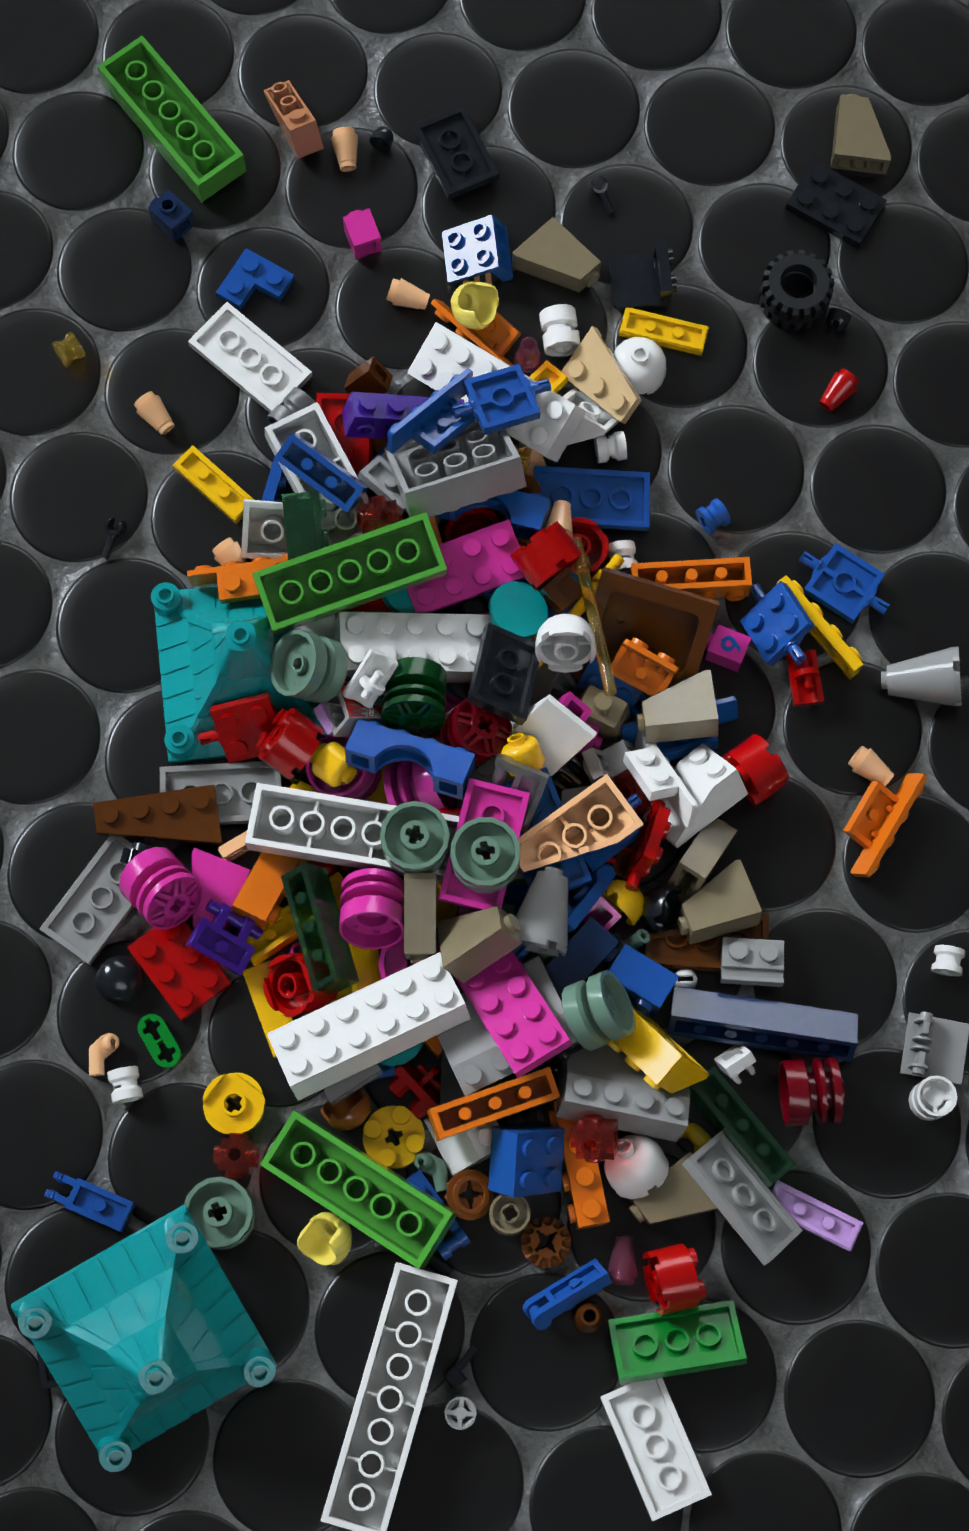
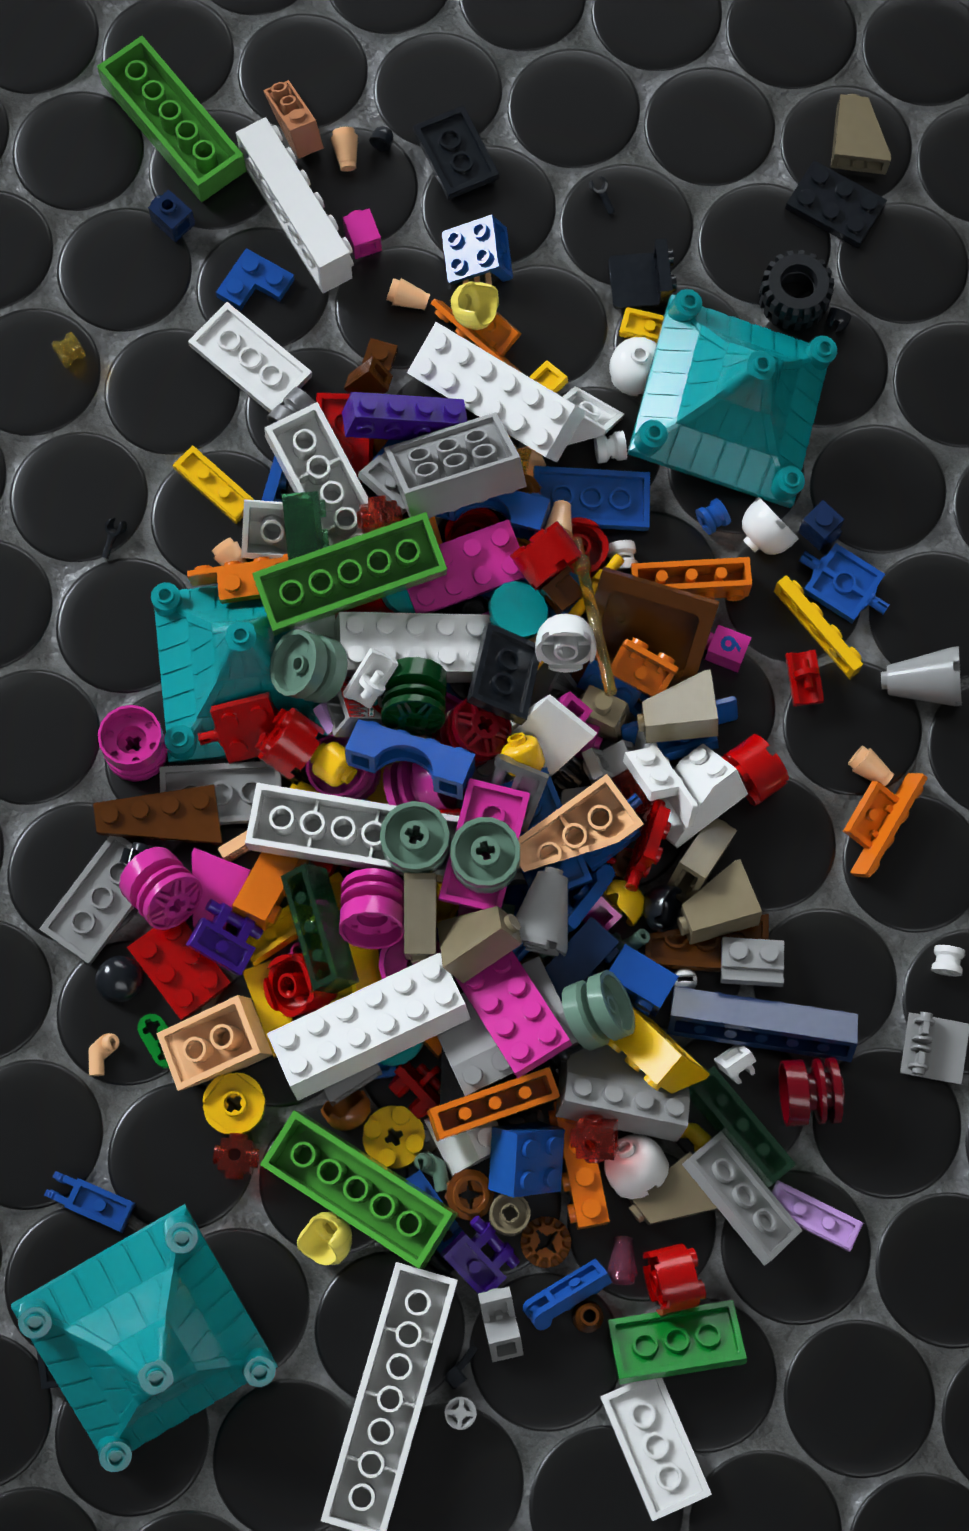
white wheel [107,1066,143,1104] -> none
light nougat cone [134,391,175,436] -> none
sand green wheel [184,1177,256,1250] -> none
blue brick [274,433,369,512] -> none
blue bracket [387,368,474,454] -> none
blue plate [452,364,551,435] -> none
dark tan slope [512,217,601,292] -> none
clear pink cone [514,337,542,373] -> none
white wheel [539,304,580,357] -> none
tan wing [561,326,642,424] -> none
blue plate [740,581,814,666] -> none
red cone [819,368,860,413] -> none
white wheel [909,1075,957,1121] -> none
none -> dark pink wheel [98,705,168,782]
none -> light nougat slope [156,995,273,1091]
none -> white brick [236,117,354,293]
none -> reddish brown plate [362,338,398,373]
none -> dark purple plate [440,1216,520,1294]
none -> light grey brick [478,1287,524,1362]
none -> teal piece [627,289,837,508]
none -> white cylinder [742,497,799,555]
none -> dark blue brick [798,500,845,551]

